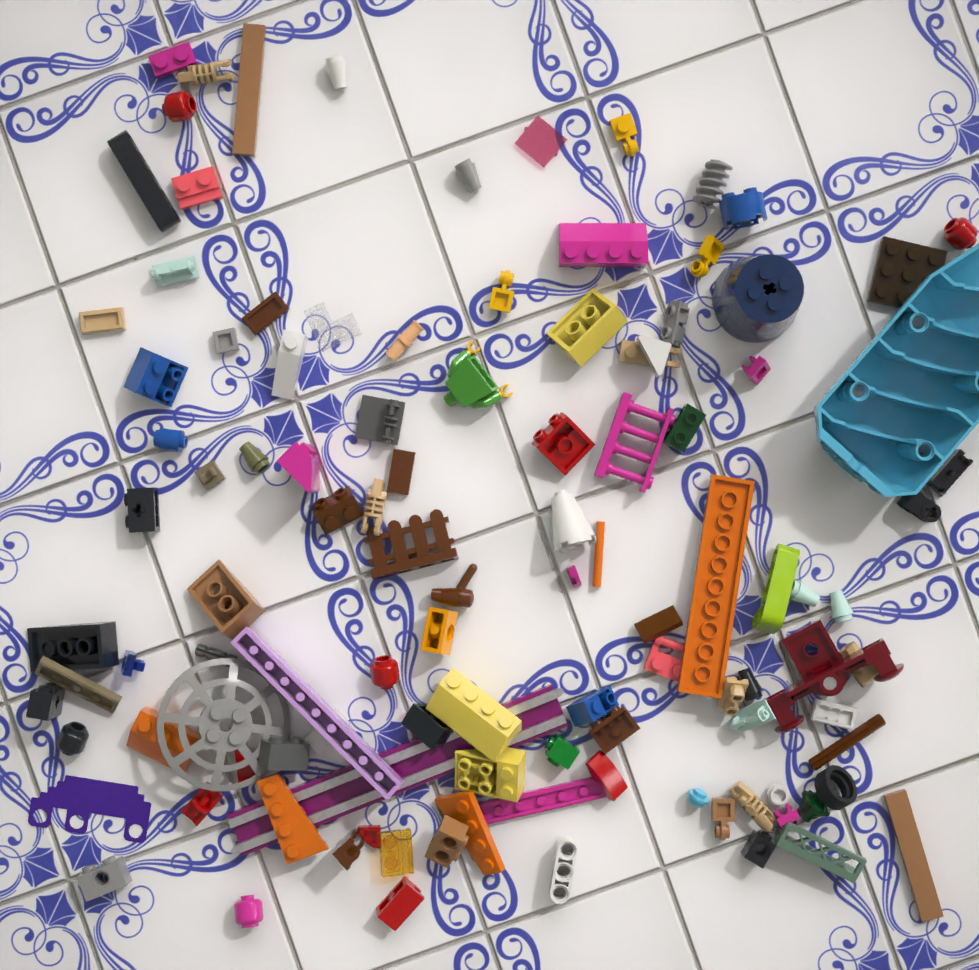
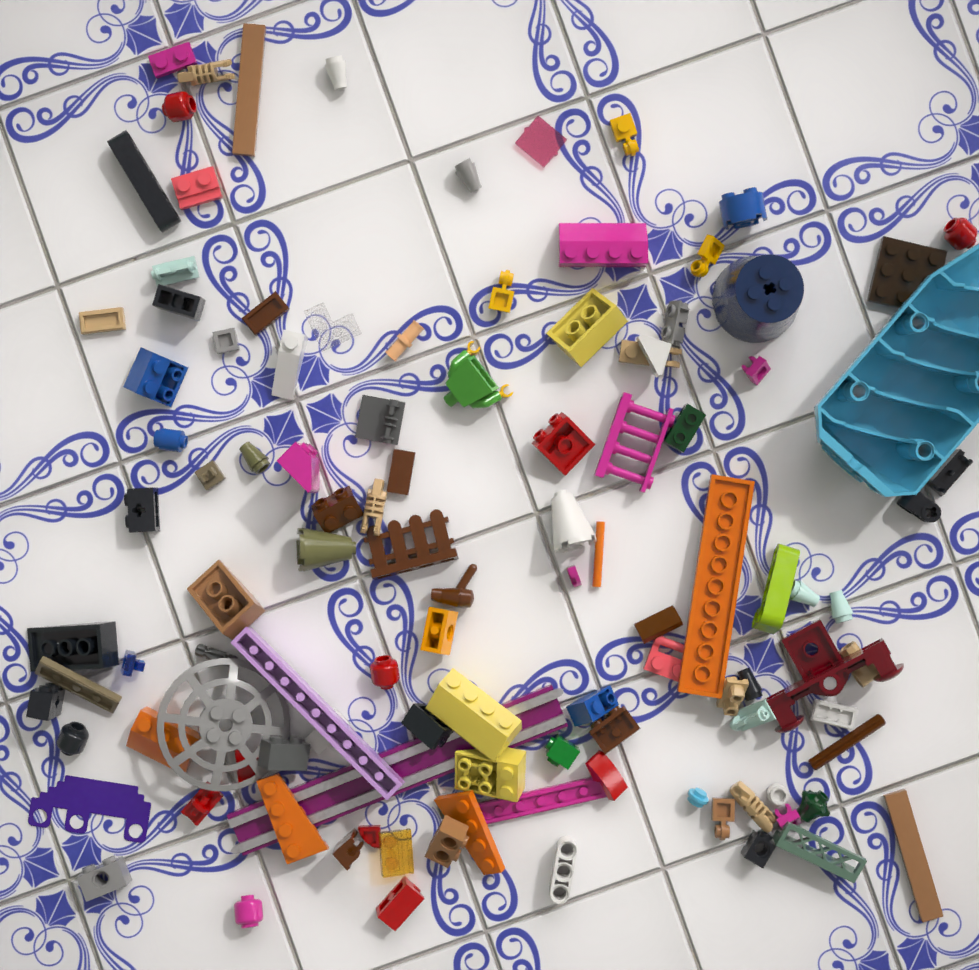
light grey piece [693,159,733,209] -> none
black tyre [814,765,857,810] -> none
none -> black brick [152,284,206,321]
none -> olive cone [296,528,356,572]

